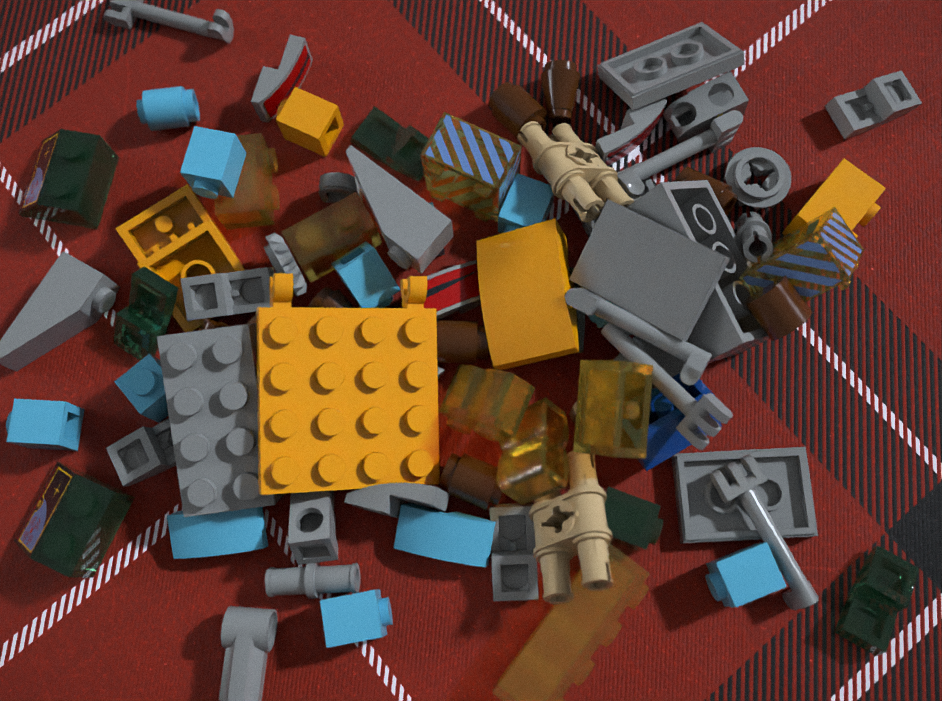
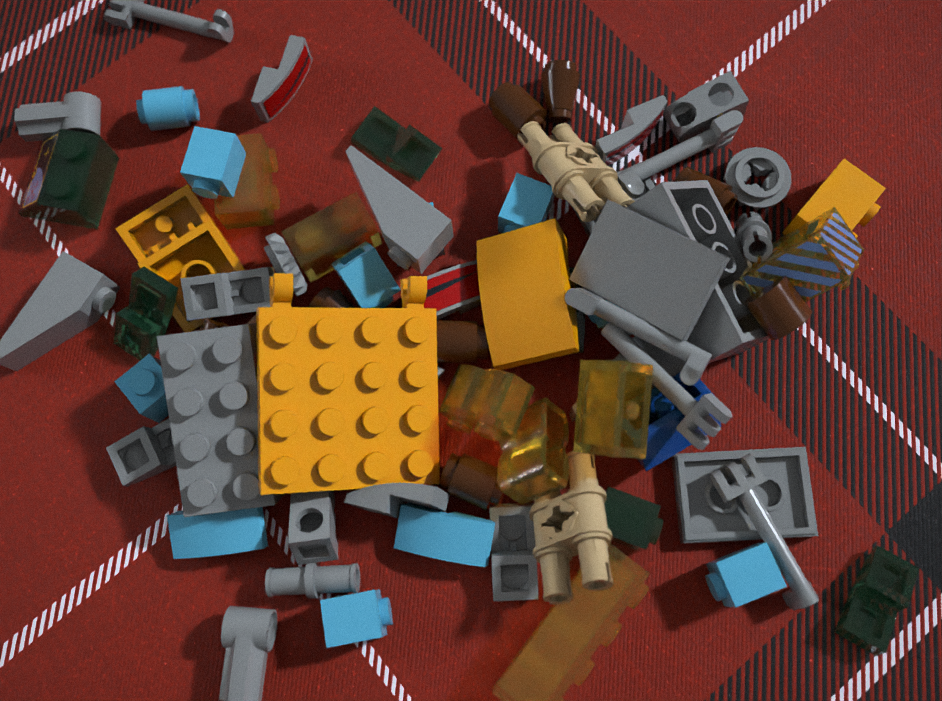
medium azure brick [6,399,85,451] -> none
clear green slope [14,461,135,578] -> none
light orange brick [276,87,344,157] -> none
light grey tile [318,172,363,204] -> none
clear yellow container [421,112,522,222] -> none
light grey tile [597,22,745,110] -> none
light grey slope [825,70,922,139] -> none
none -> light grey piece [14,92,101,145]

